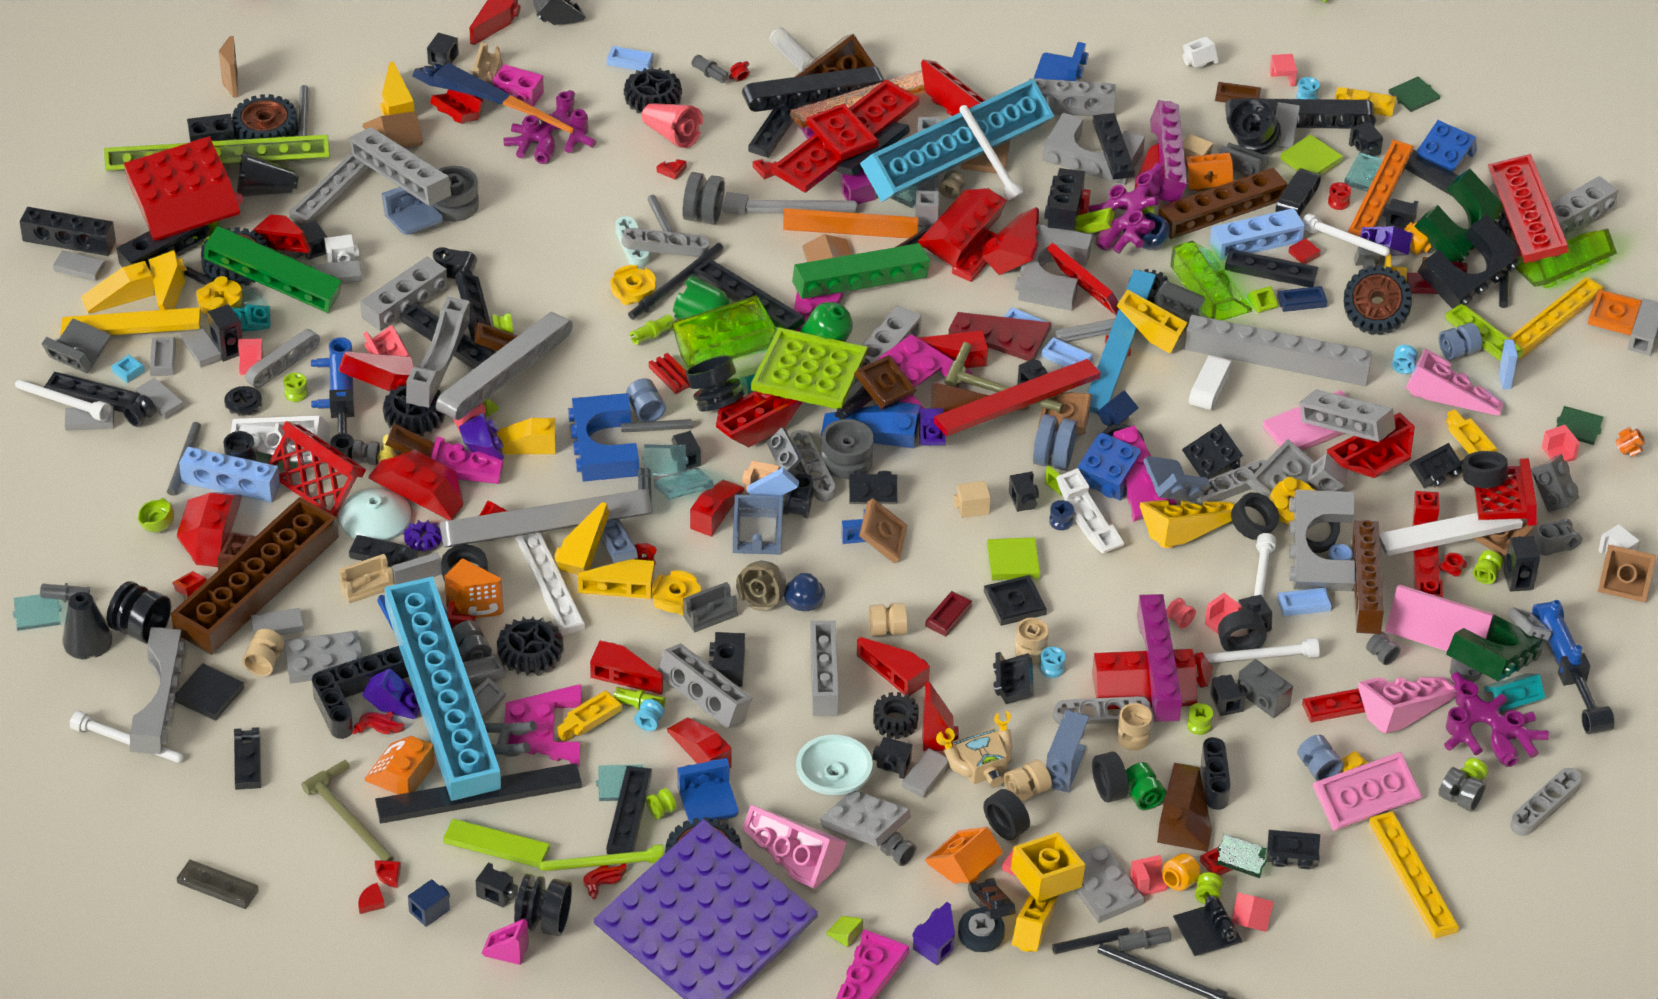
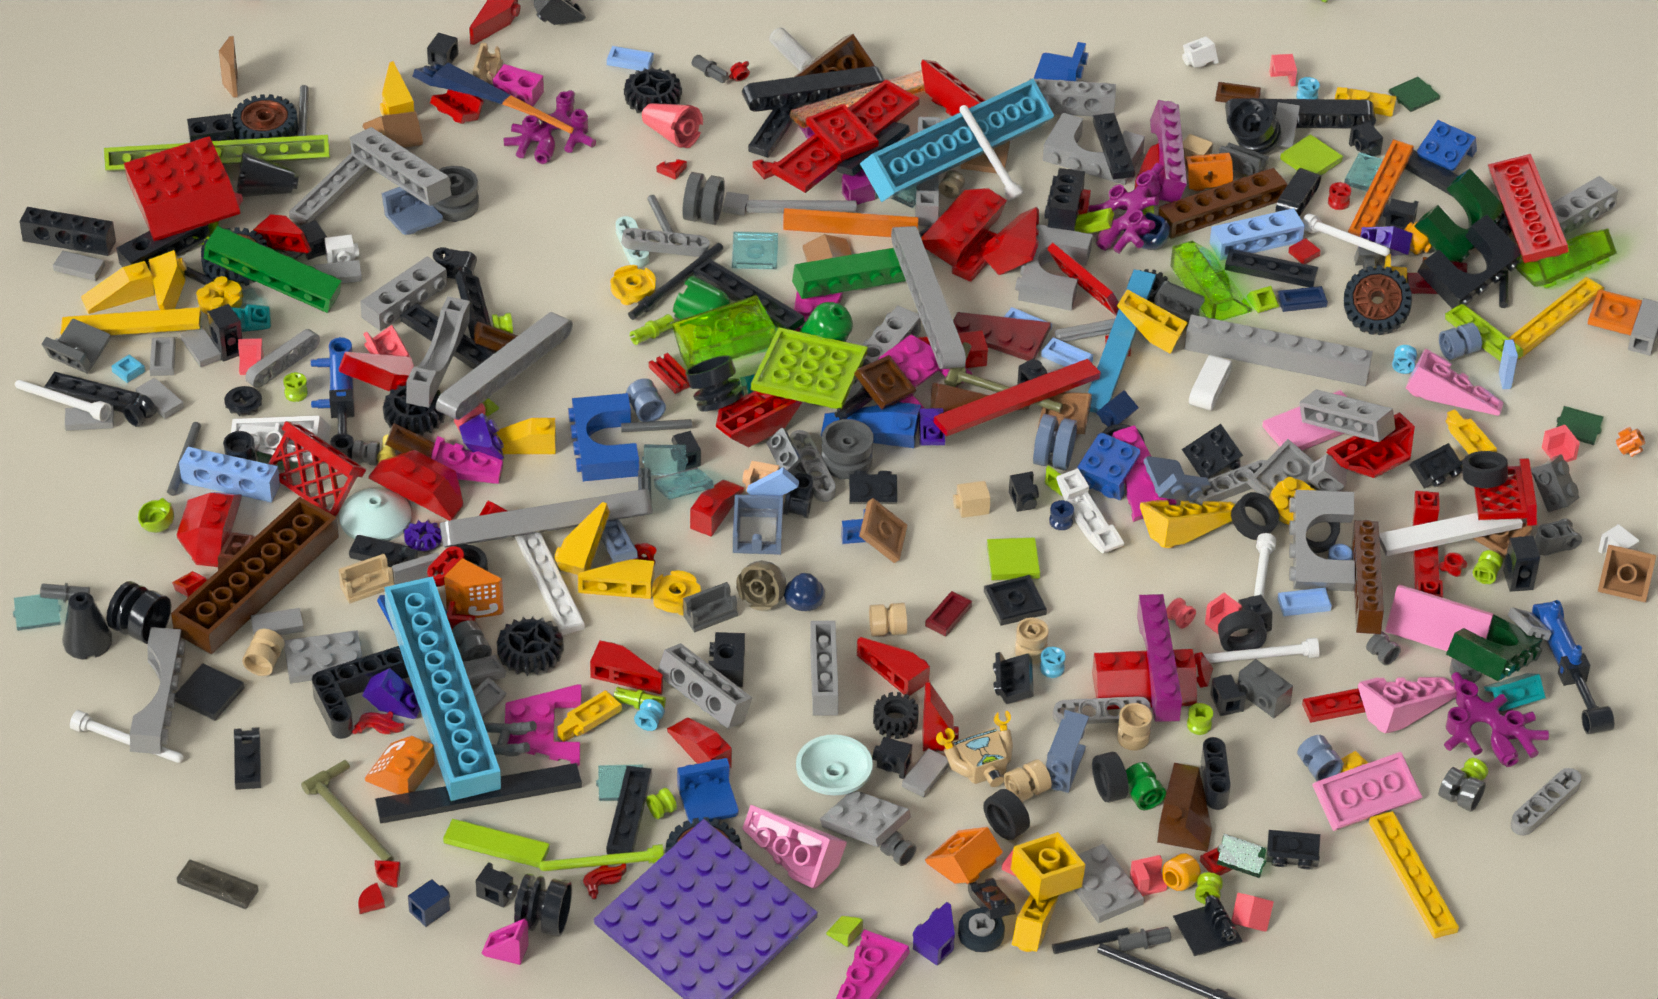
none -> red beam [427,546,465,587]
none -> clear light blue tile [732,232,778,269]
none -> light grey beam [891,226,966,369]

